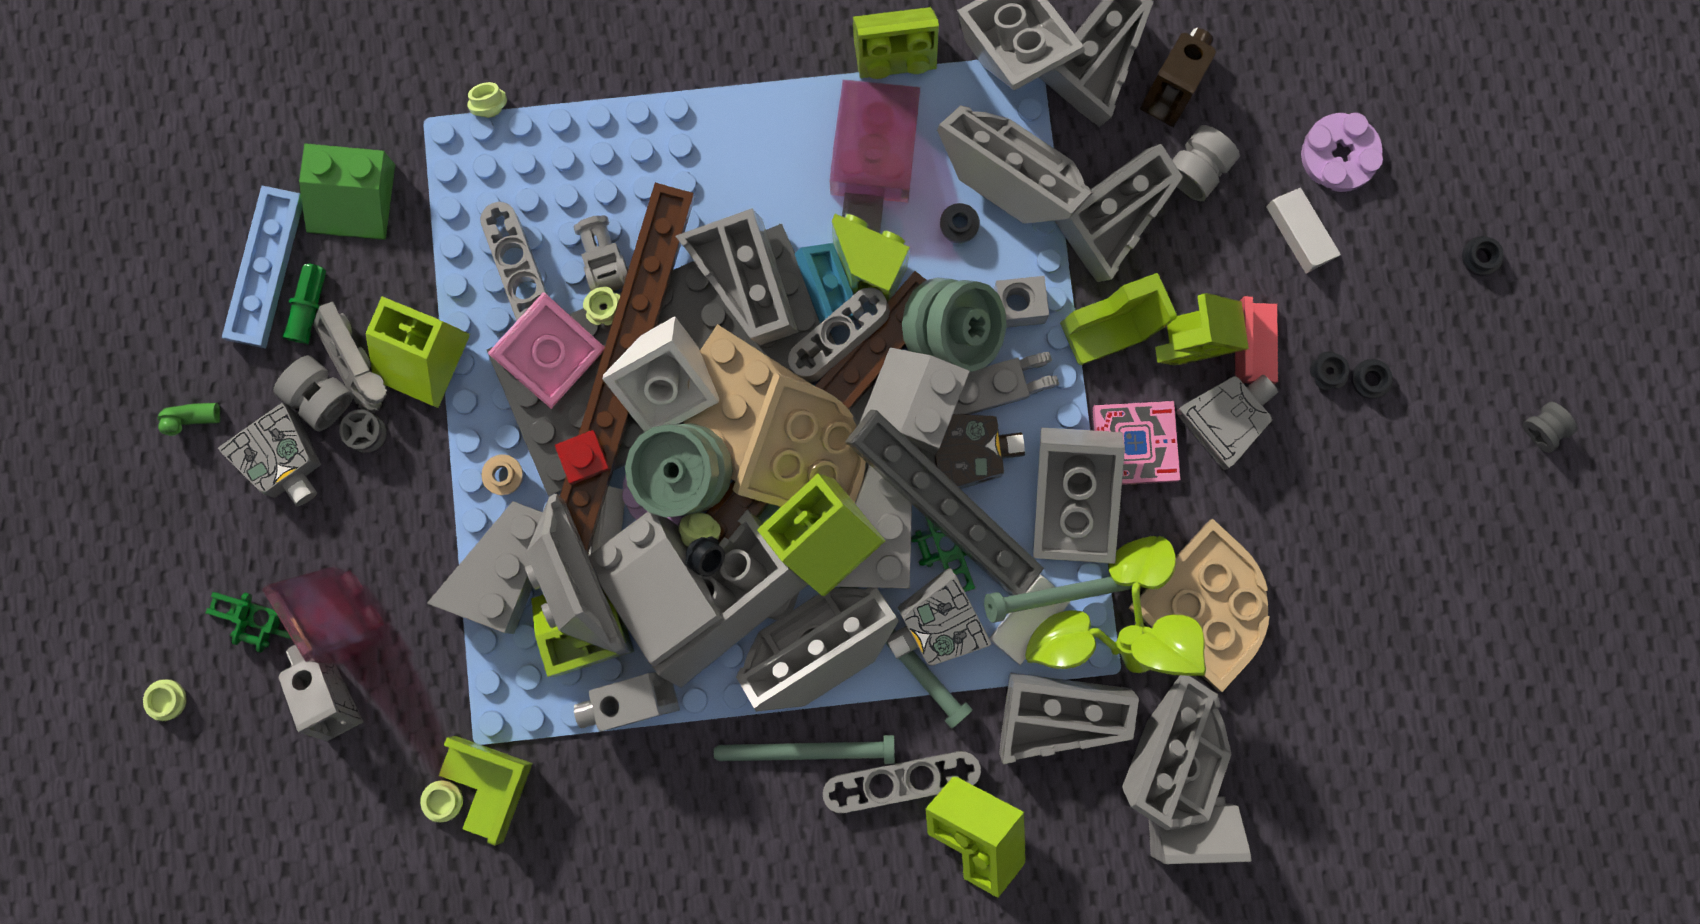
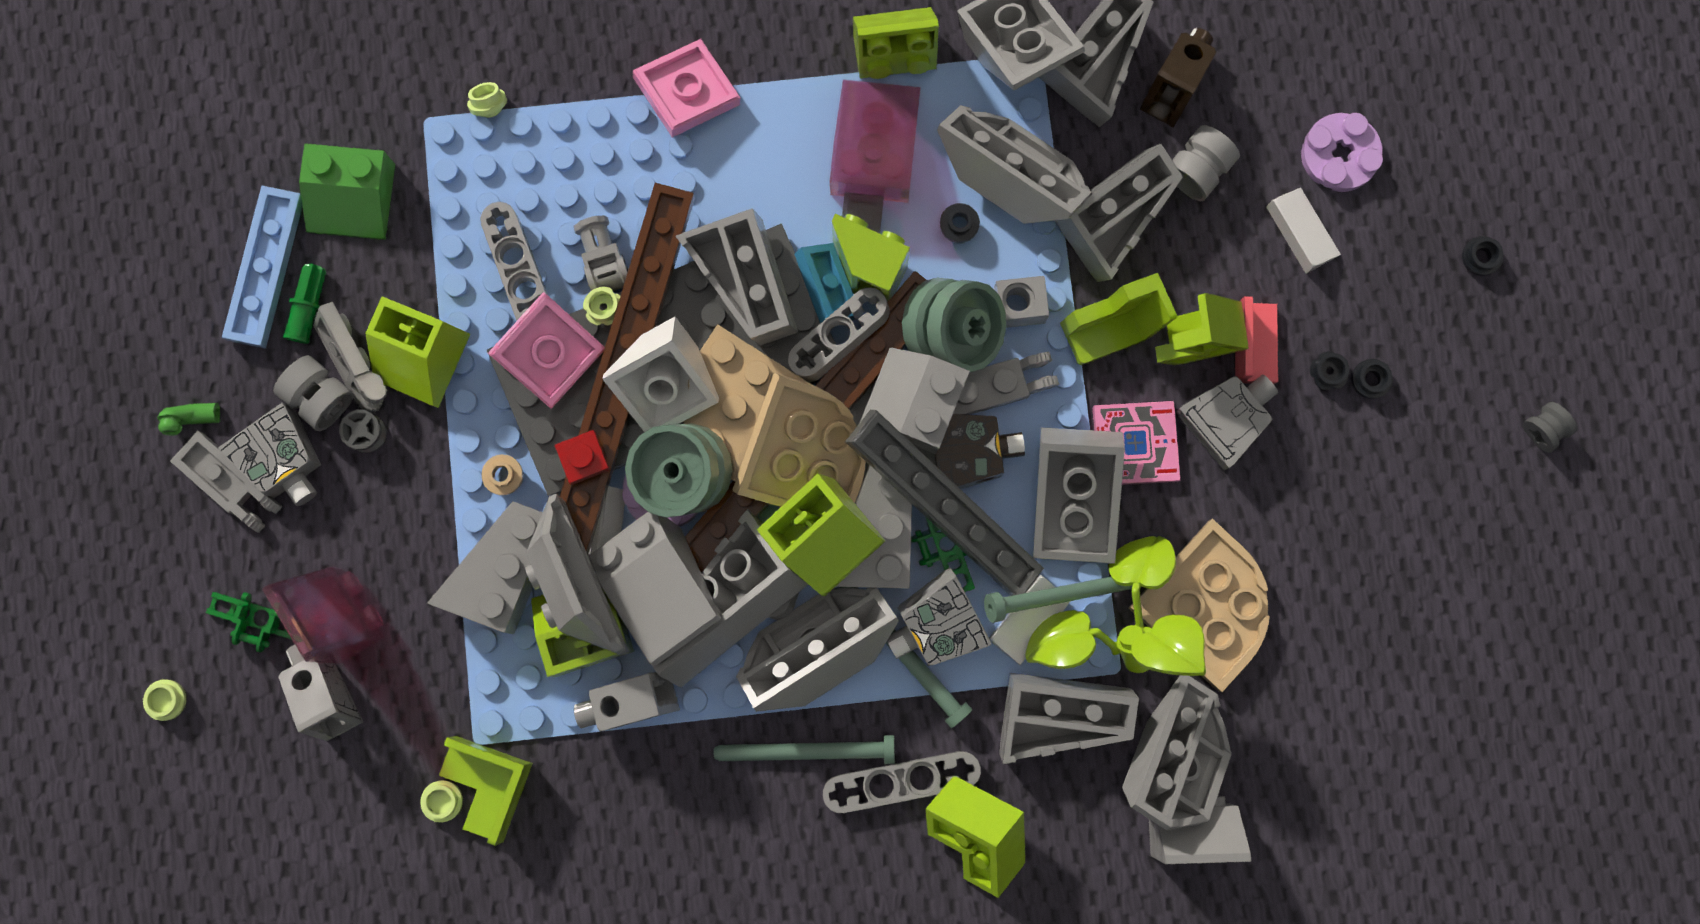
yellowish green plate [679,512,721,547] -> none
black plate [686,536,725,576] -> none
none -> light grey hinge [170,431,282,533]
none -> bright pink tile [633,39,741,138]

